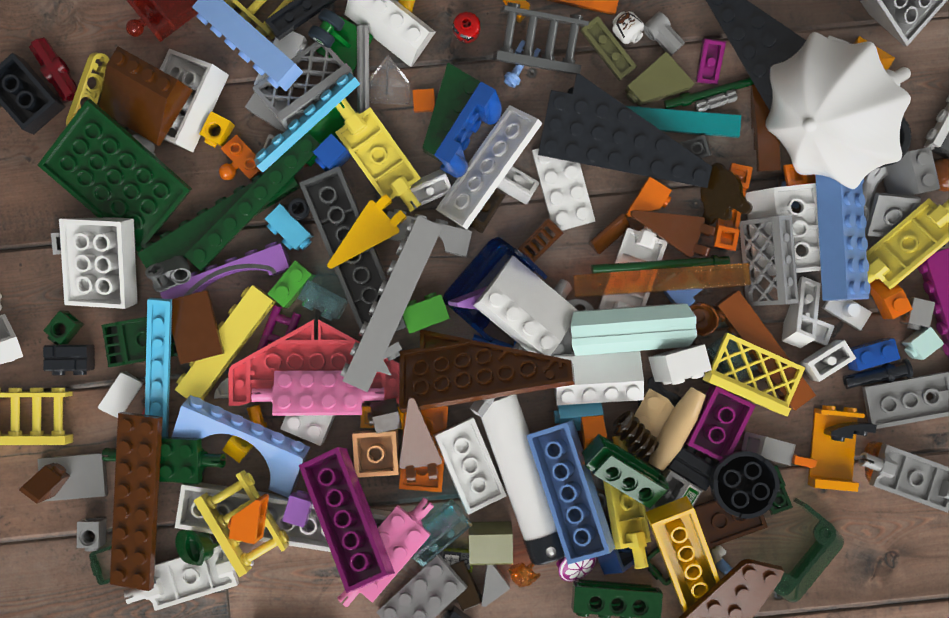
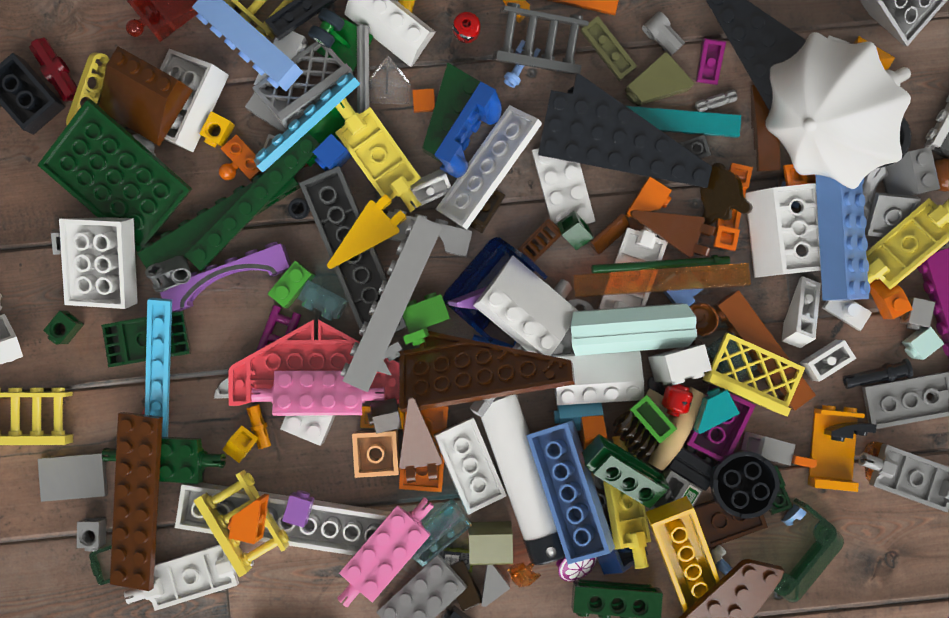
reddish brown slope [19,463,70,504] -> none
black brick [43,345,95,375] -> none
white slope [98,371,144,418] -> none
reddish brown tile [171,290,224,365] -> none
light blue arch [172,395,310,498] -> none
light yellow brick [175,285,276,400] -> none
dark green piece [175,530,219,566] -> none
medium azure brick [265,204,313,251] -> none
magenta brick [299,447,395,593] -> none
white slope [497,166,540,204] -> none
white head [612,11,644,44] -> none
dark green piece [647,546,671,586] -> none
dark green bar [664,77,754,109] -> none
light grey fence [739,215,799,306] -> none
white plate [813,319,834,346] -> none
blue piece [848,338,900,371] -> none
none -> bright green plate [403,328,430,346]
none -> dark green brick [557,211,594,250]
none -> bright green piece [630,394,677,443]
none -> red head [661,384,693,417]
none -> teal slope [693,387,740,434]
none -> light blue tile [781,504,806,526]

